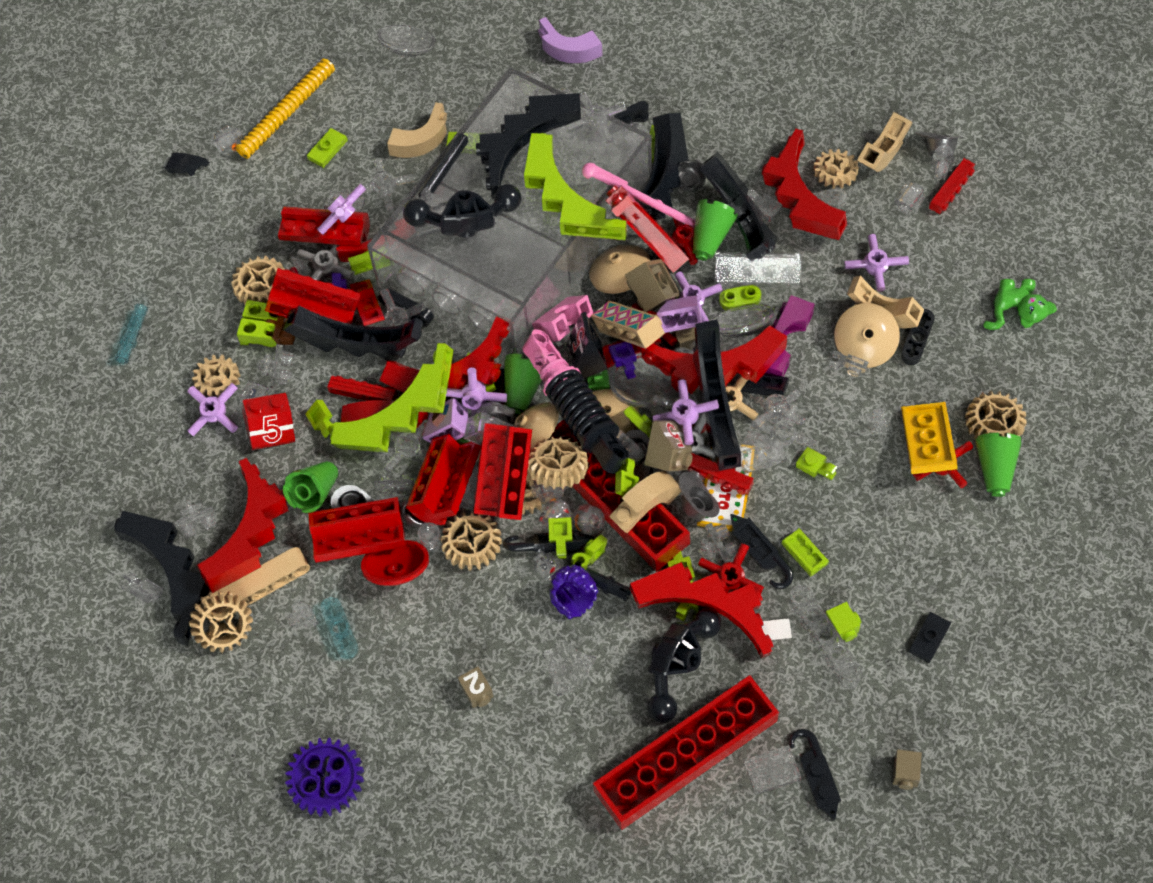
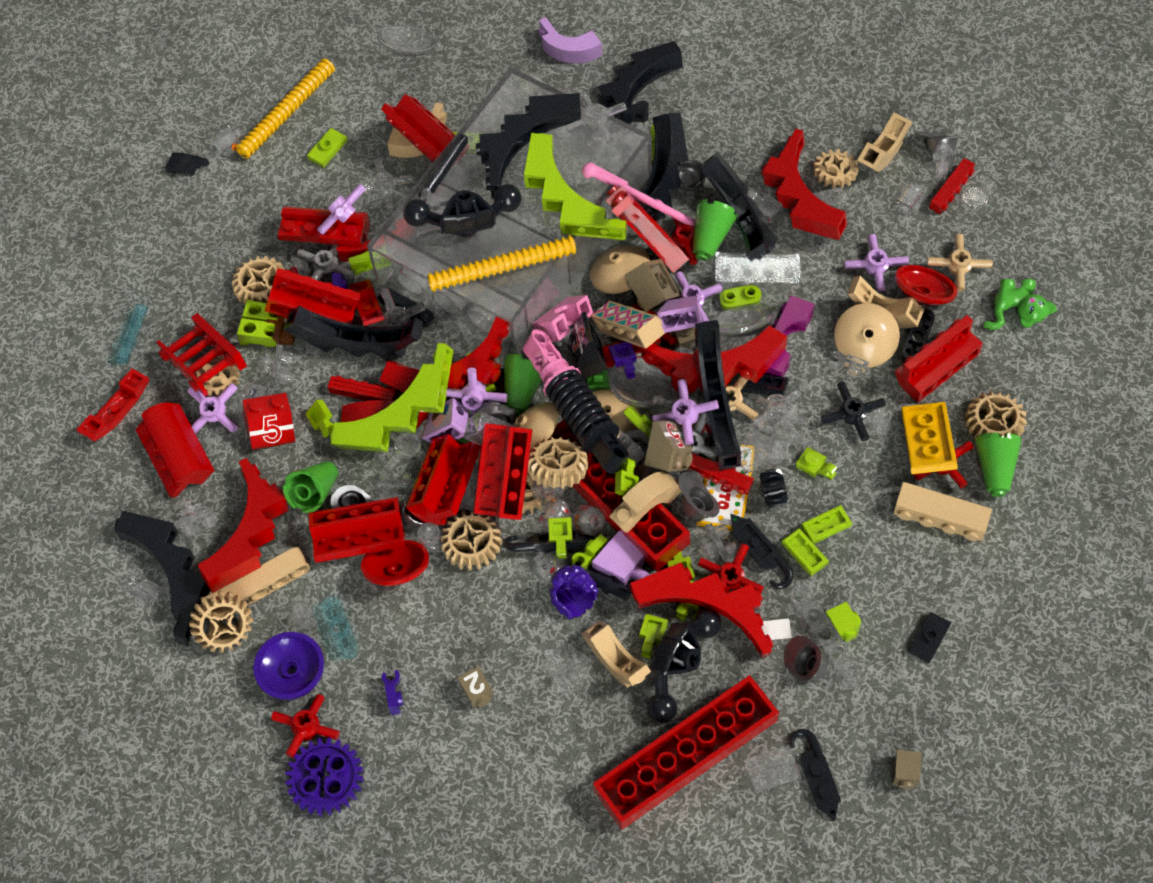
none -> red slope [76,368,150,441]
none -> red brick [135,402,215,497]
none -> red fence [156,313,247,396]
none -> dark purple dish [253,632,324,700]
none -> red bar [271,694,340,758]
none -> red brick [381,94,468,166]
none -> dark purple plate [382,670,404,715]
none -> yellow piece [427,235,576,292]
none -> tan arch [581,620,651,688]
none -> lavender torso [592,531,650,586]
none -> black arch [596,41,683,131]
none -> lime plate [639,614,668,659]
none -> black gear [759,469,788,507]
none -> flat silver piece [784,636,830,682]
none -> lime plate [801,505,852,544]
none -> black bar [820,381,886,441]
none -> tan brick [894,482,992,541]
none -> red dish [895,265,958,305]
none -> red brick [895,315,983,403]
none -> tan bar [927,234,993,292]
none -> clear plate [959,179,996,214]

